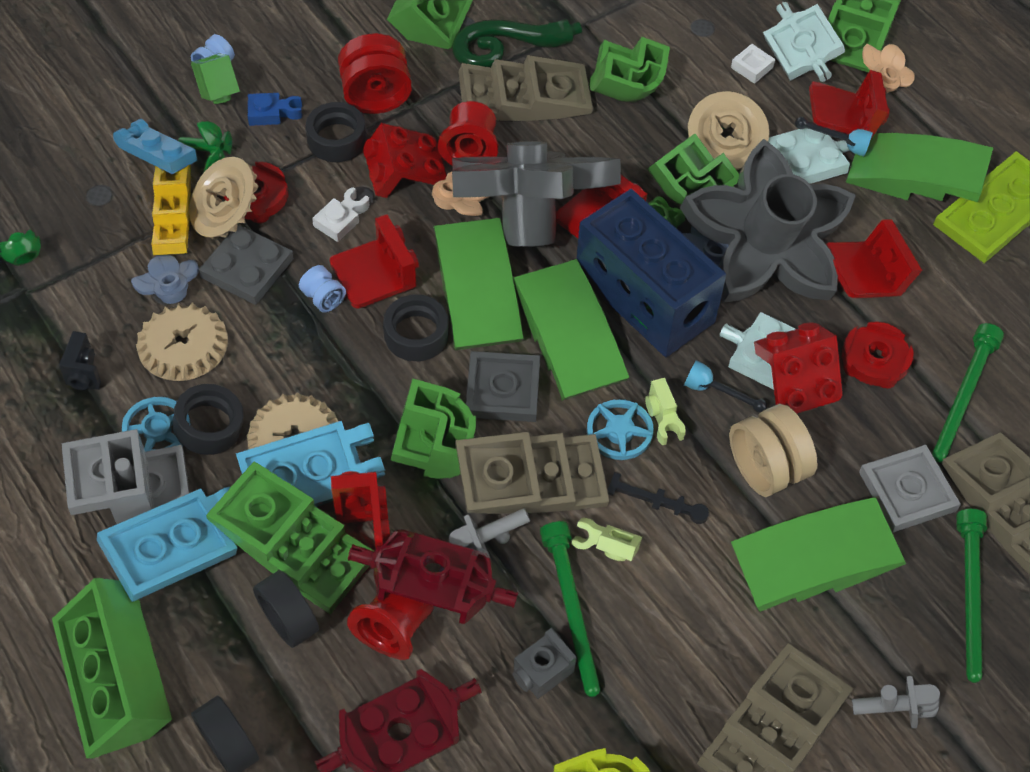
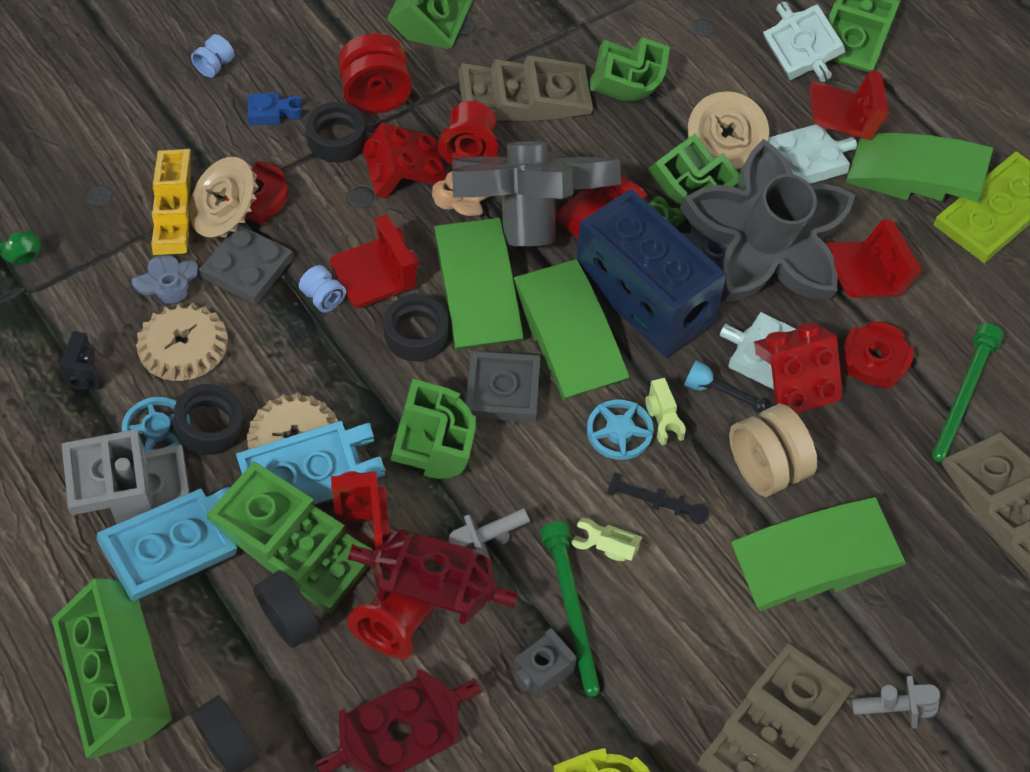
dark azure plate [113,119,197,174] -> none
green plant [178,121,232,172] -> none
bright green brick [191,53,240,104] -> none
white plate [312,187,370,242] -> none
dark green plant [452,19,582,68] -> none
dark tan slope [455,432,609,514] -> none
white plate [731,44,775,84] -> none
hinge [795,117,873,157] -> none
light grey plate [859,445,961,533] -> none
light nougat plate [862,44,915,94] -> none
green piece [956,509,987,683] -> none

